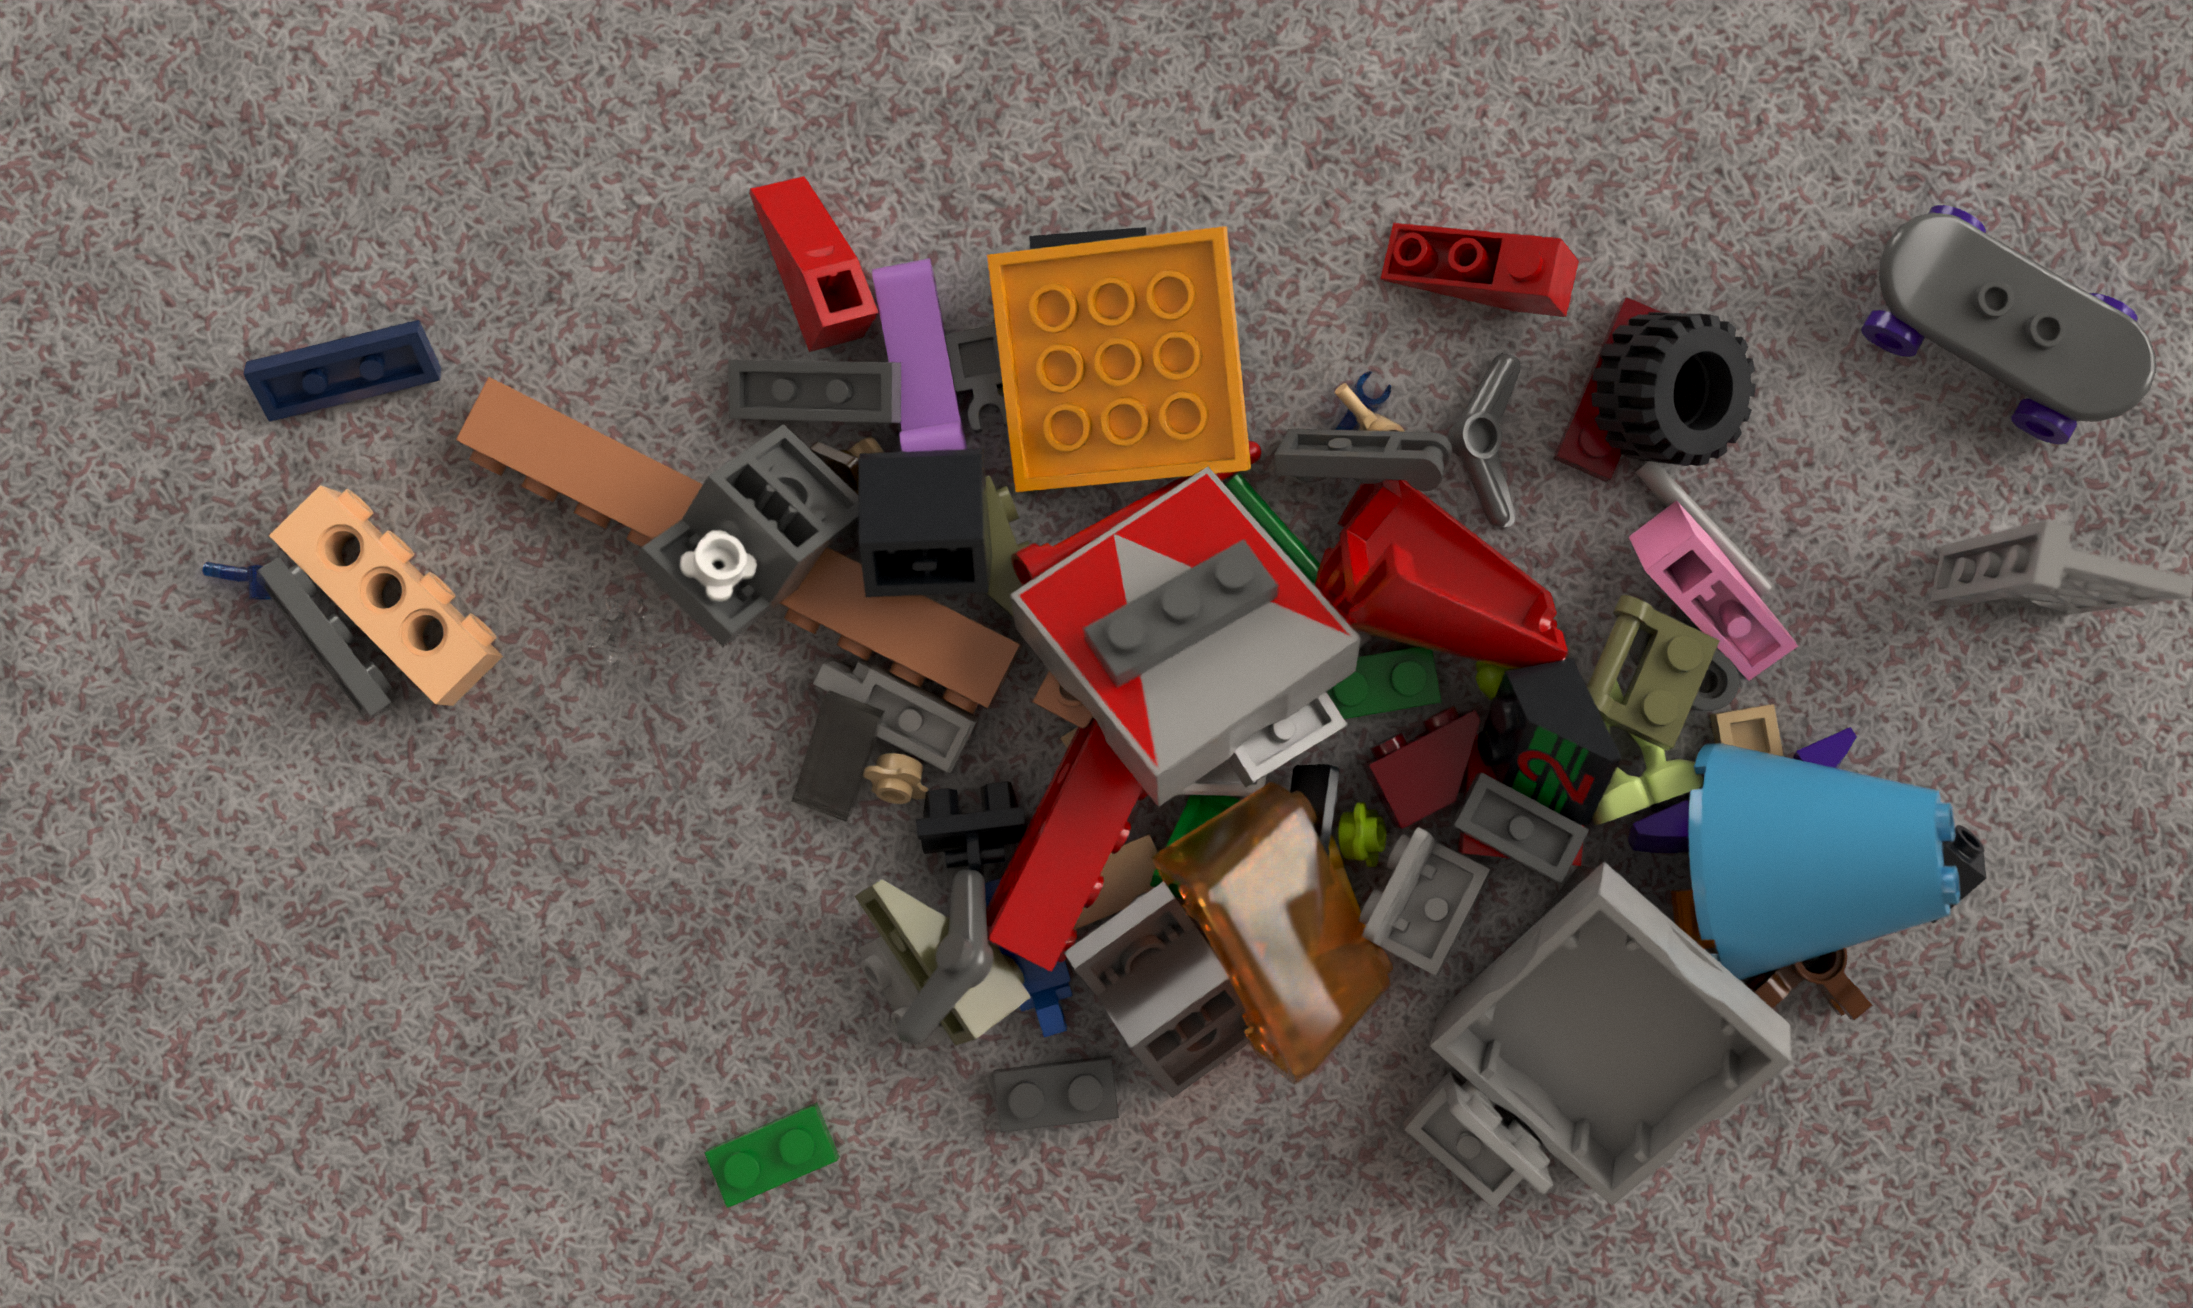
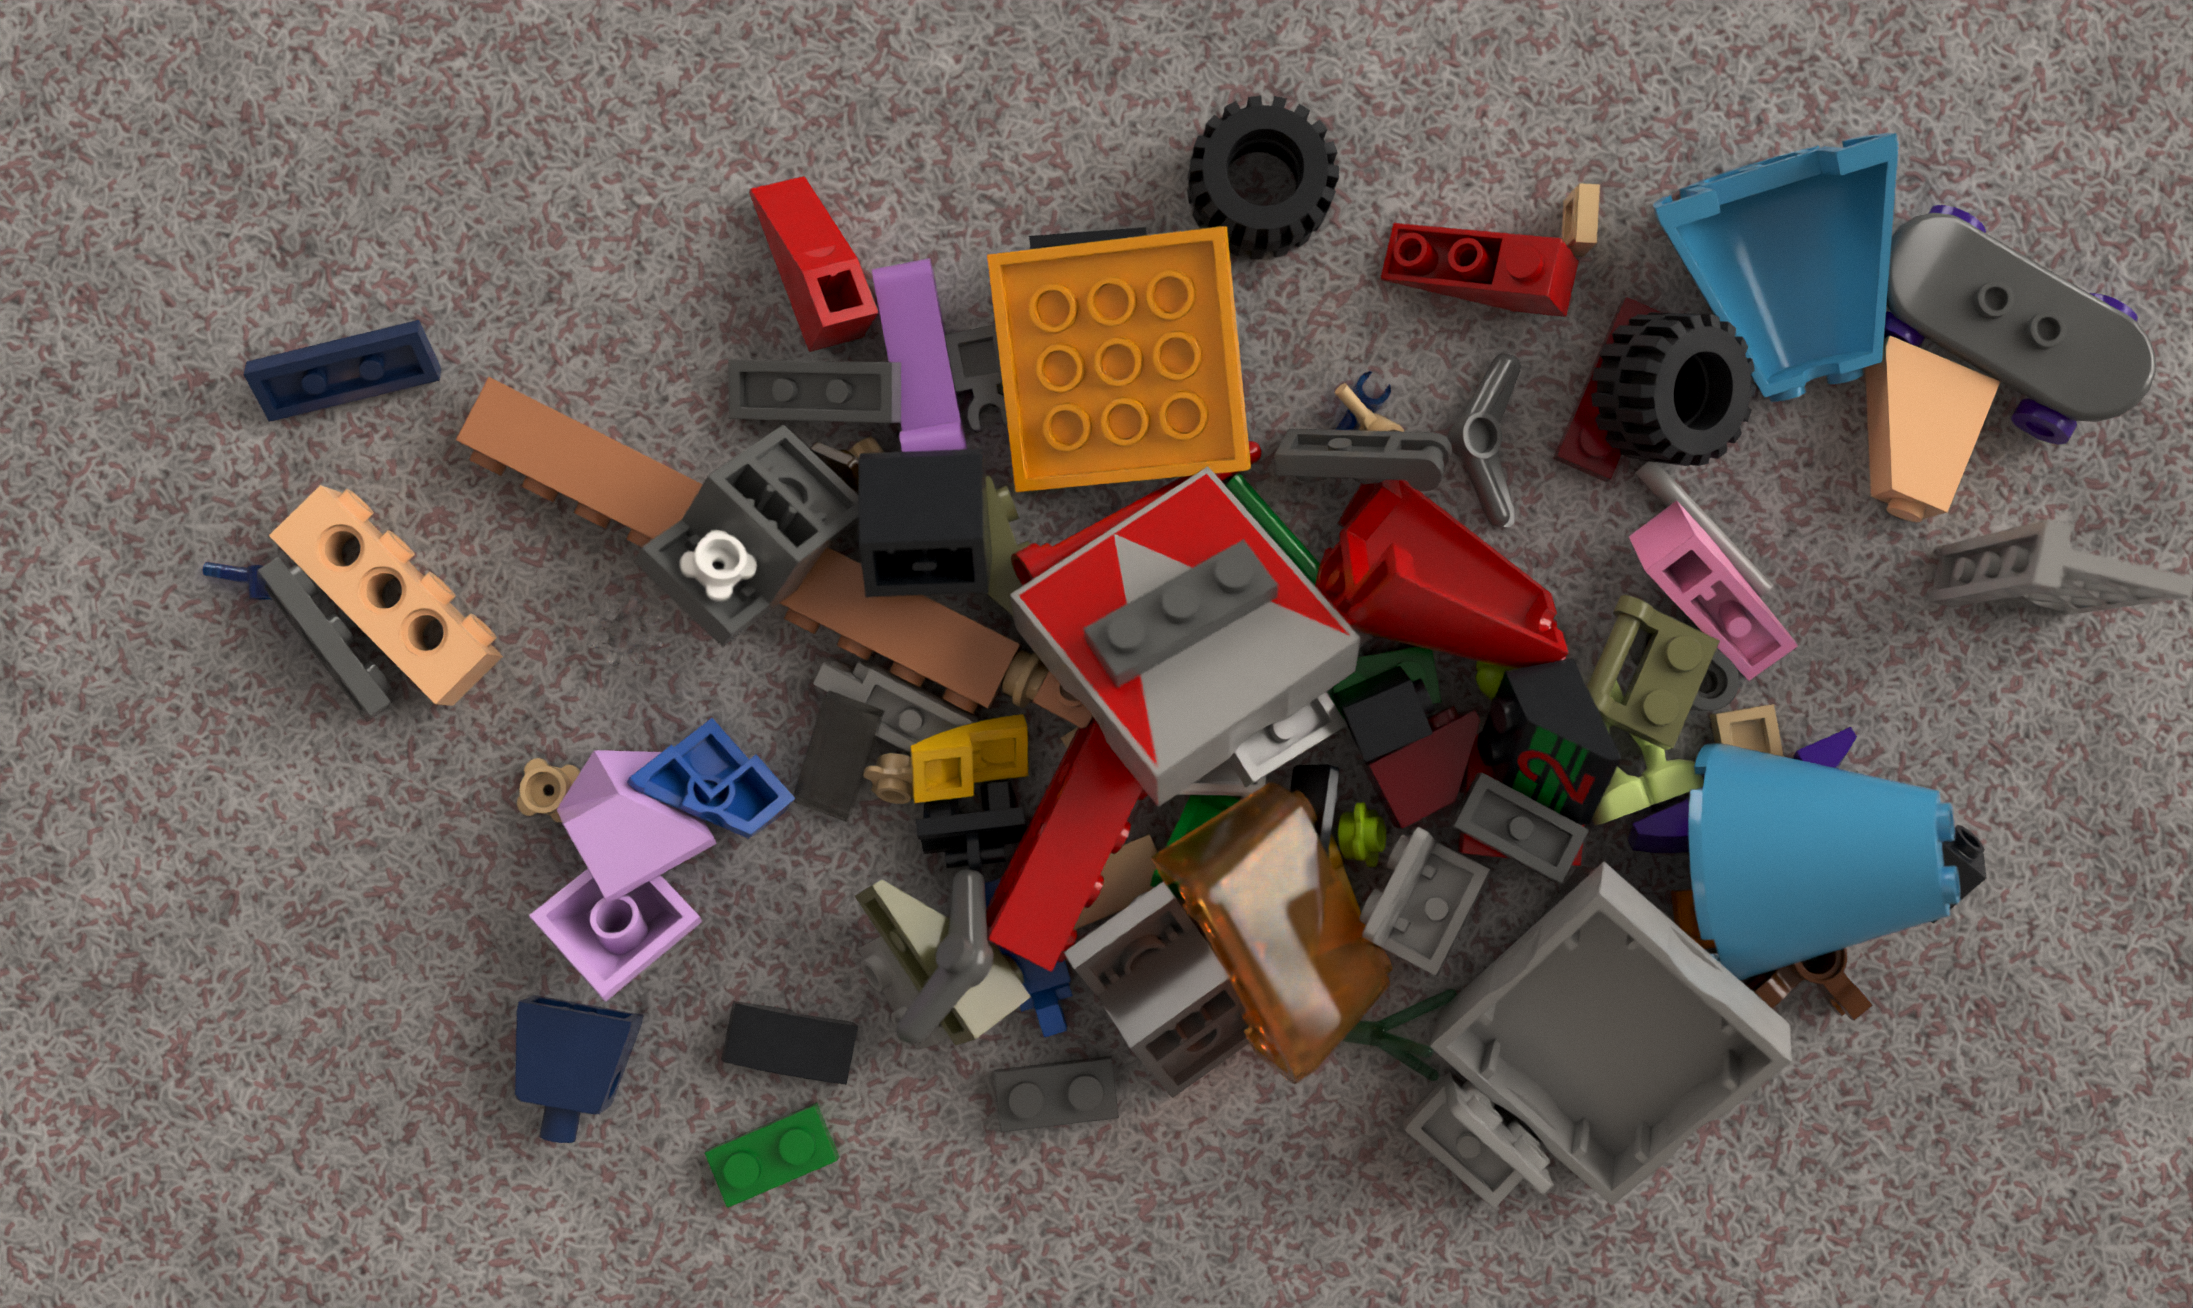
none -> dark blue torso [515,995,644,1143]
none -> tan plate [517,758,580,822]
none -> lavender slope [529,869,702,1002]
none -> lavender slope [556,750,717,904]
none -> blue slope [627,718,795,839]
none -> black slope [721,1001,858,1085]
none -> yellow slope [910,714,1028,803]
none -> tan plate [1002,650,1049,708]
none -> black tyre [1187,95,1339,260]
none -> clear green plant [1325,989,1457,1081]
none -> black brick [1334,666,1435,762]
none -> tan tile [1562,183,1600,257]
none -> dark azure cone [1653,133,1899,402]
none -> light nougat slope [1865,336,2001,522]

